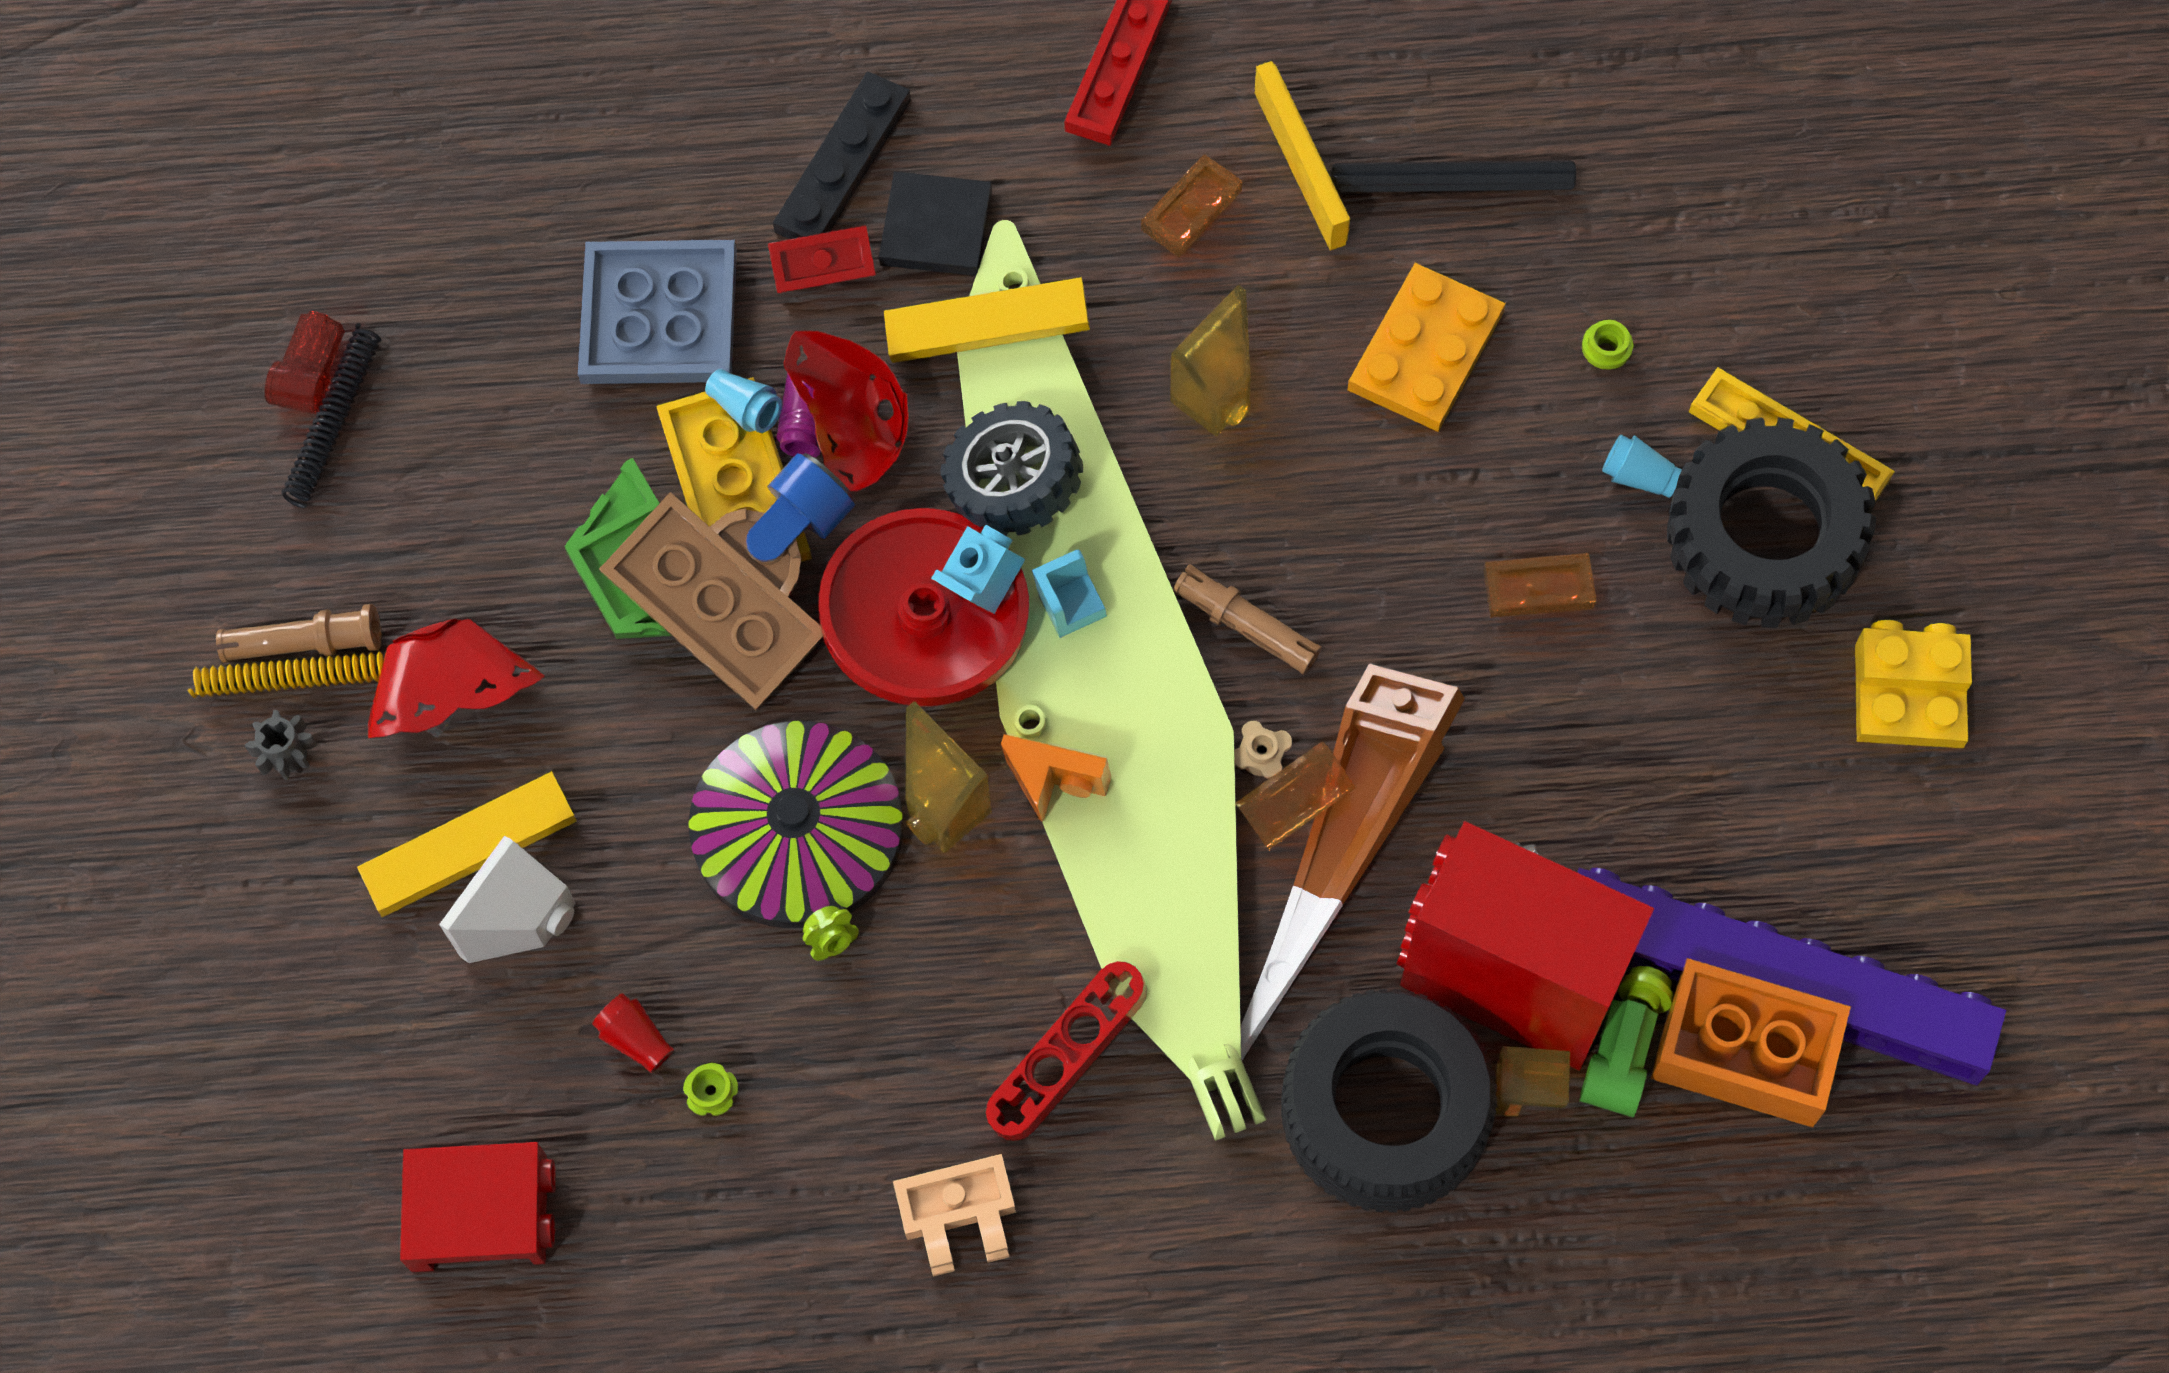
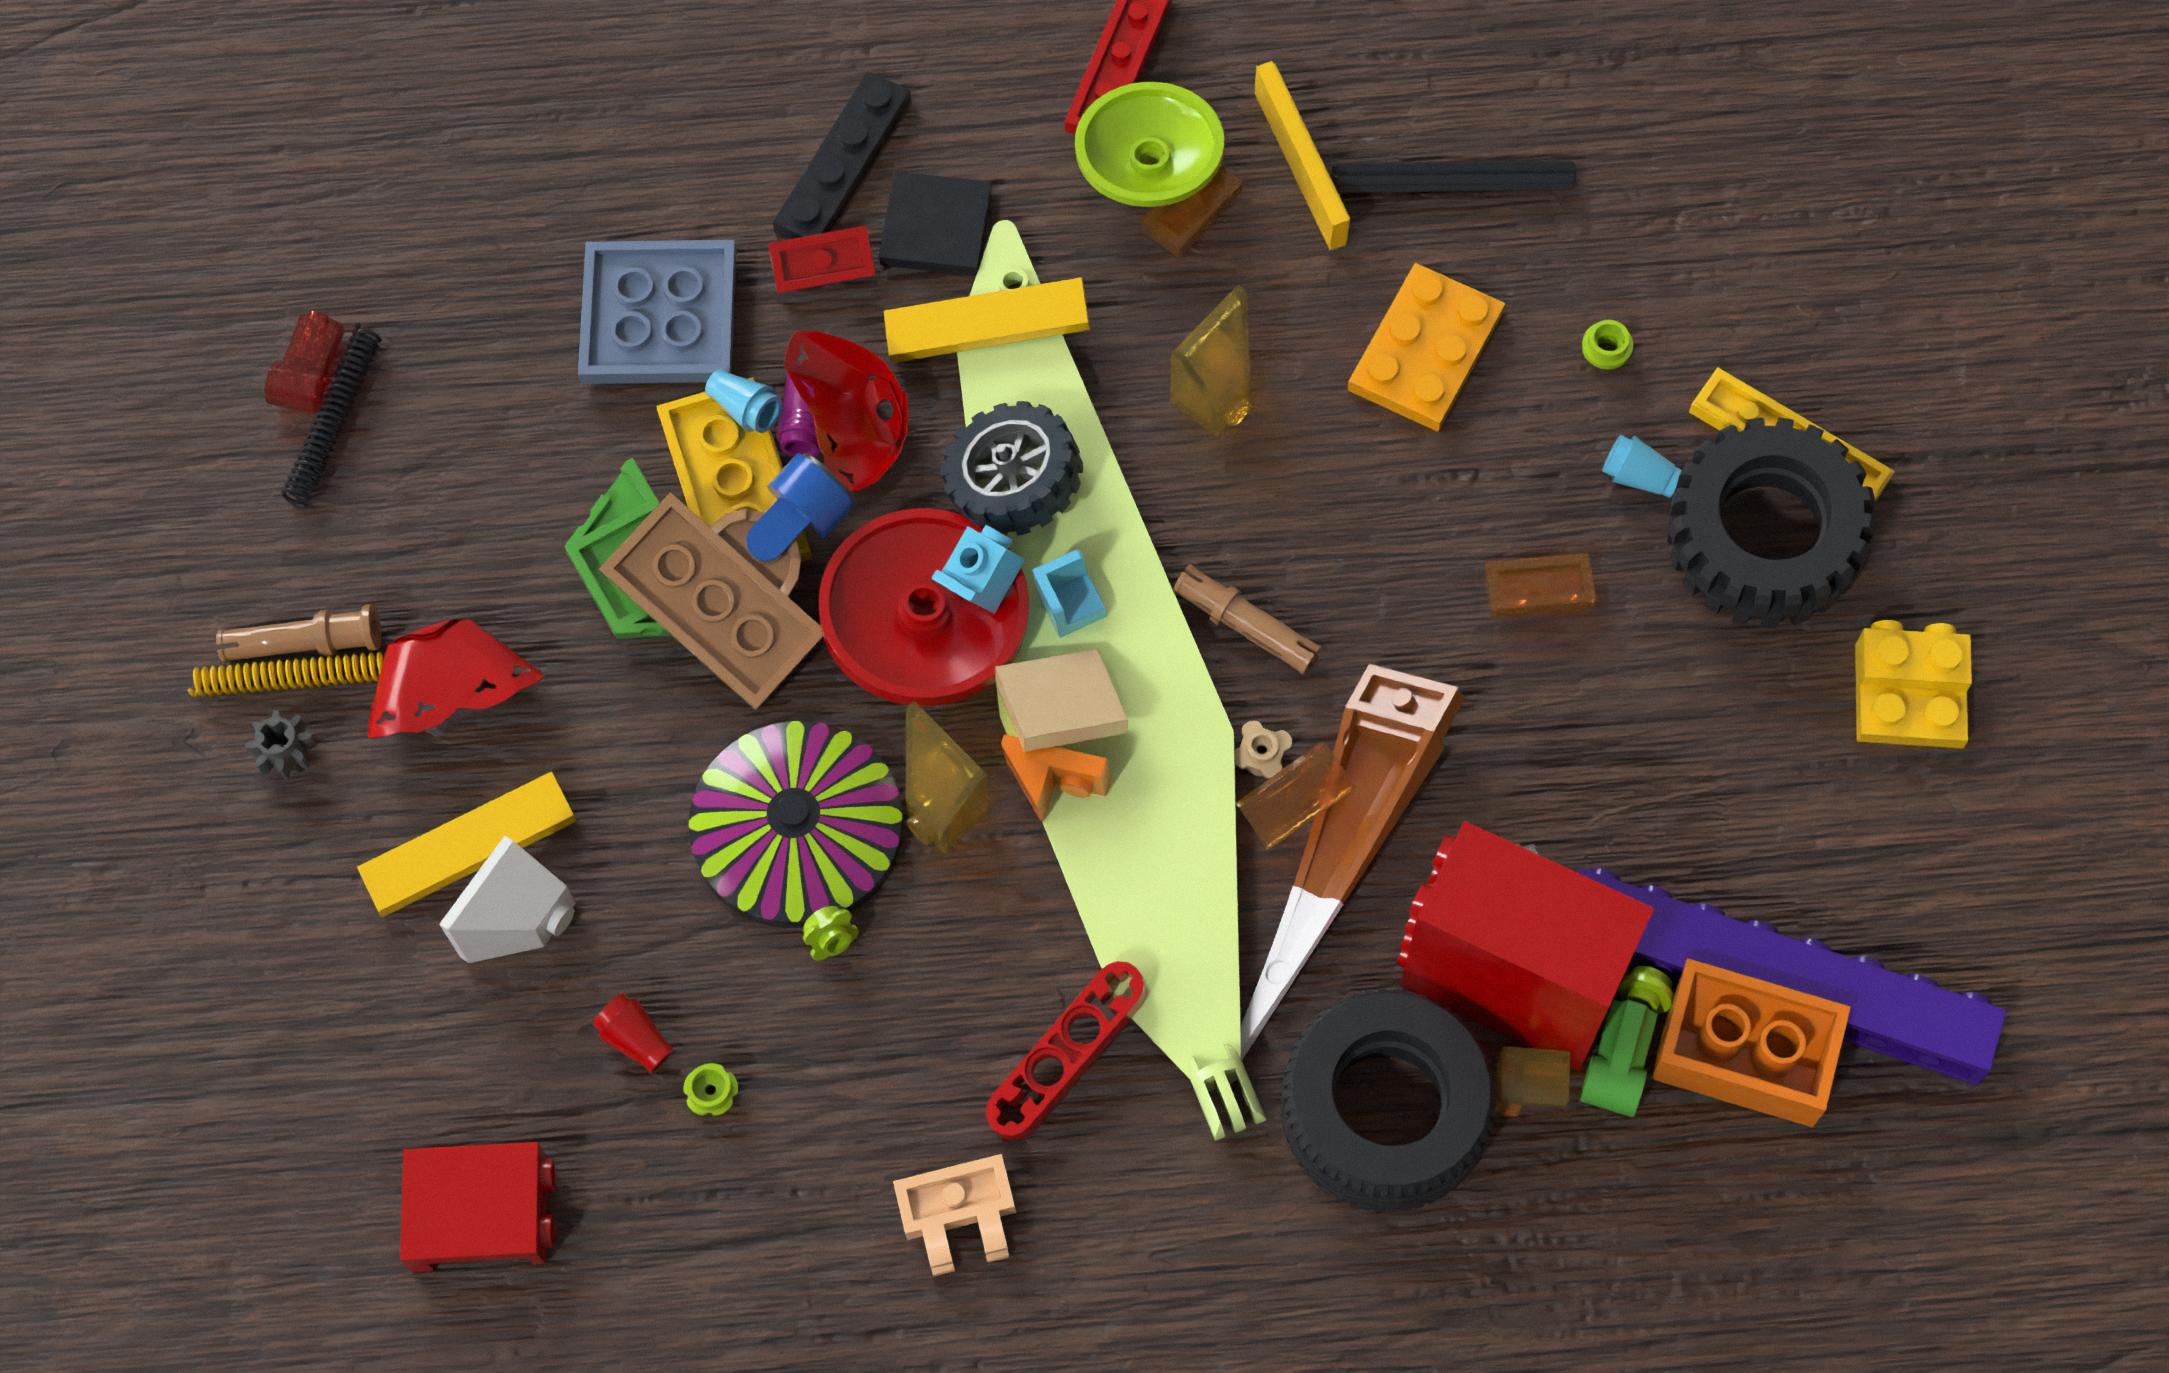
none -> tan tile [995,649,1128,752]
none -> lime dish [1075,82,1224,207]

